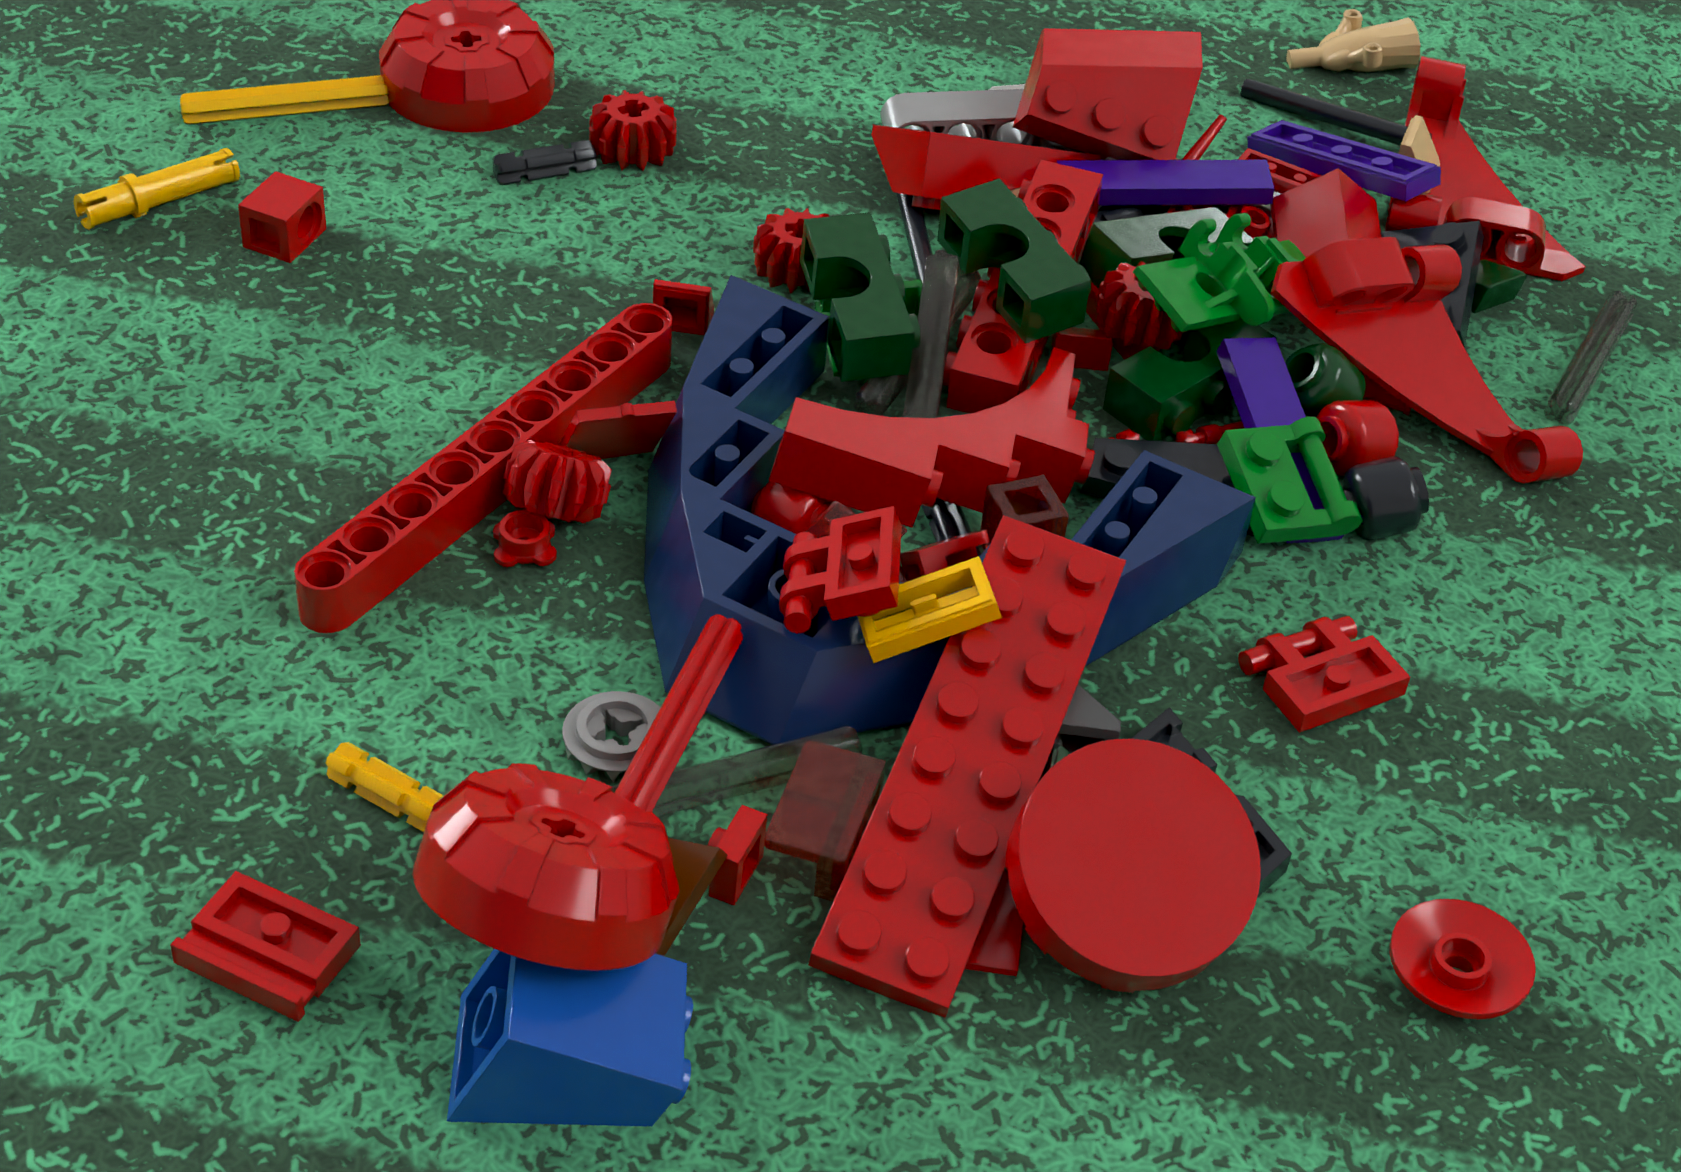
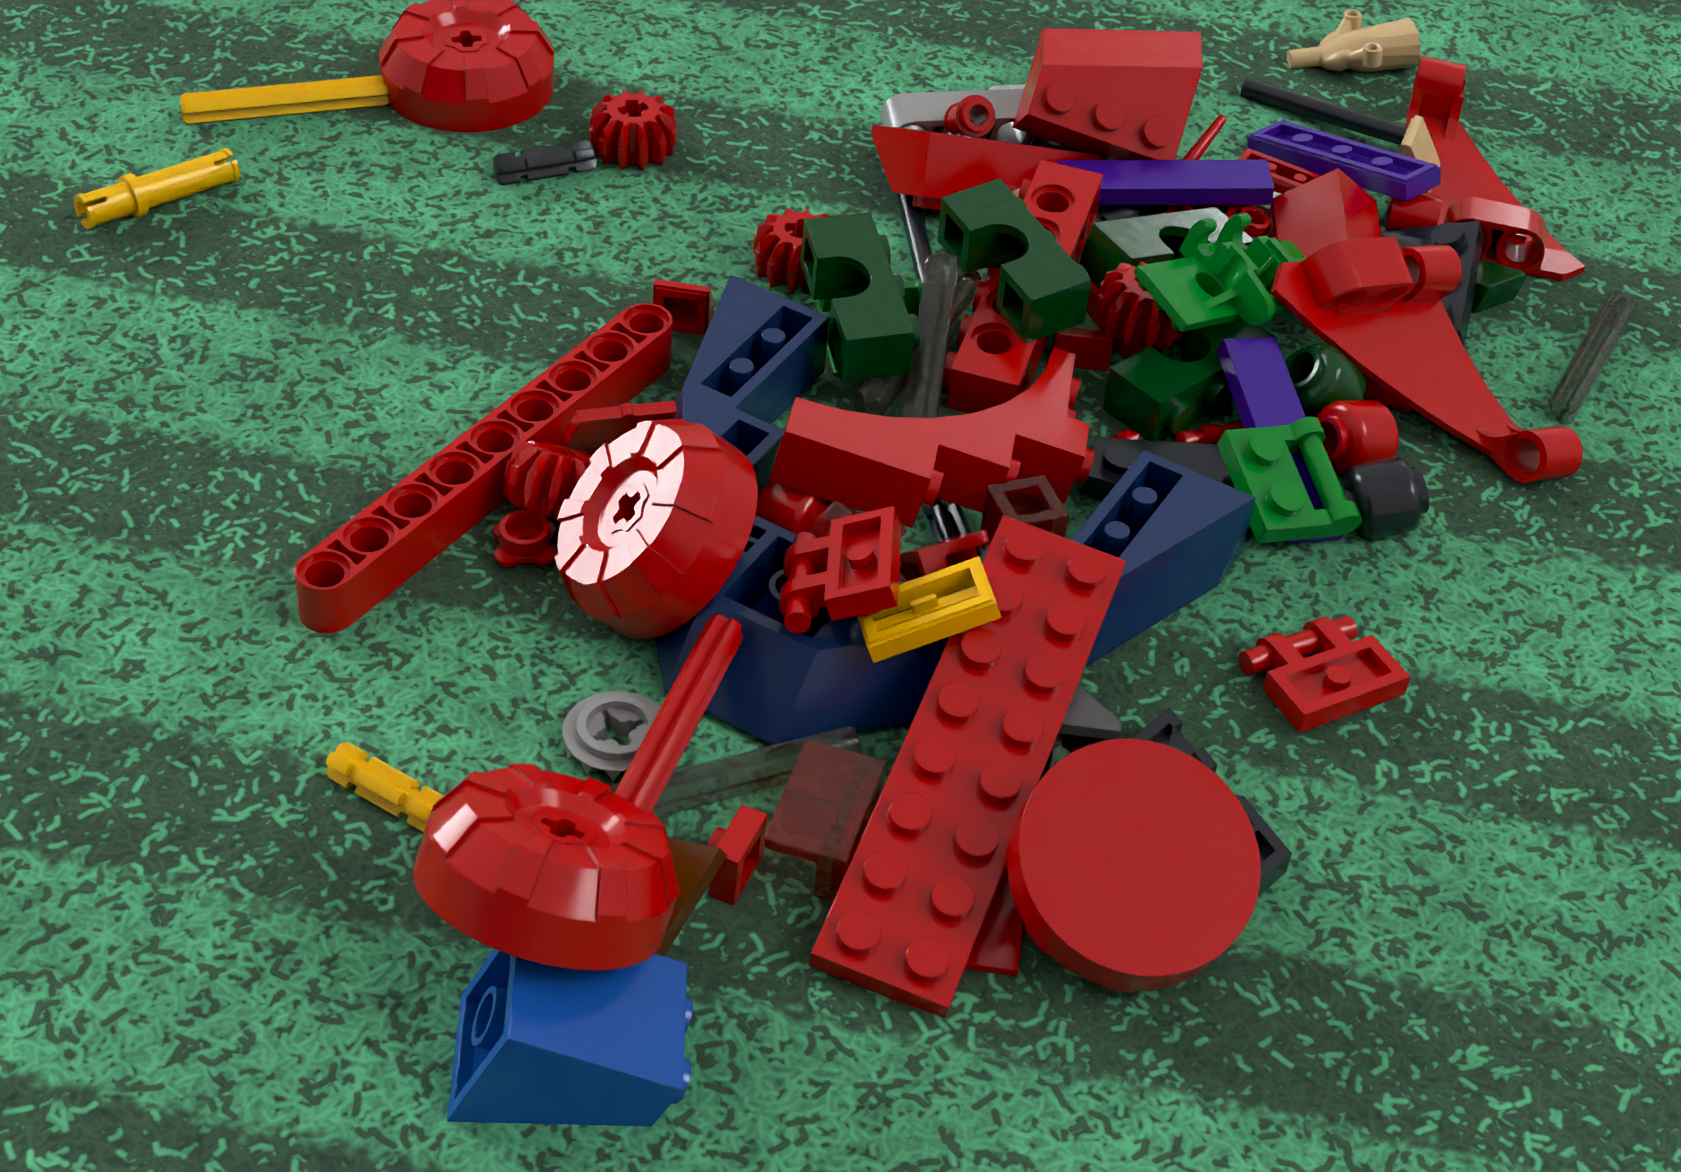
red plate [170,871,361,1022] -> none
red brick [238,171,327,263] -> none
red dish [1389,899,1536,1019] -> none
none -> red piece [555,419,758,639]
none -> red pin [944,95,995,137]

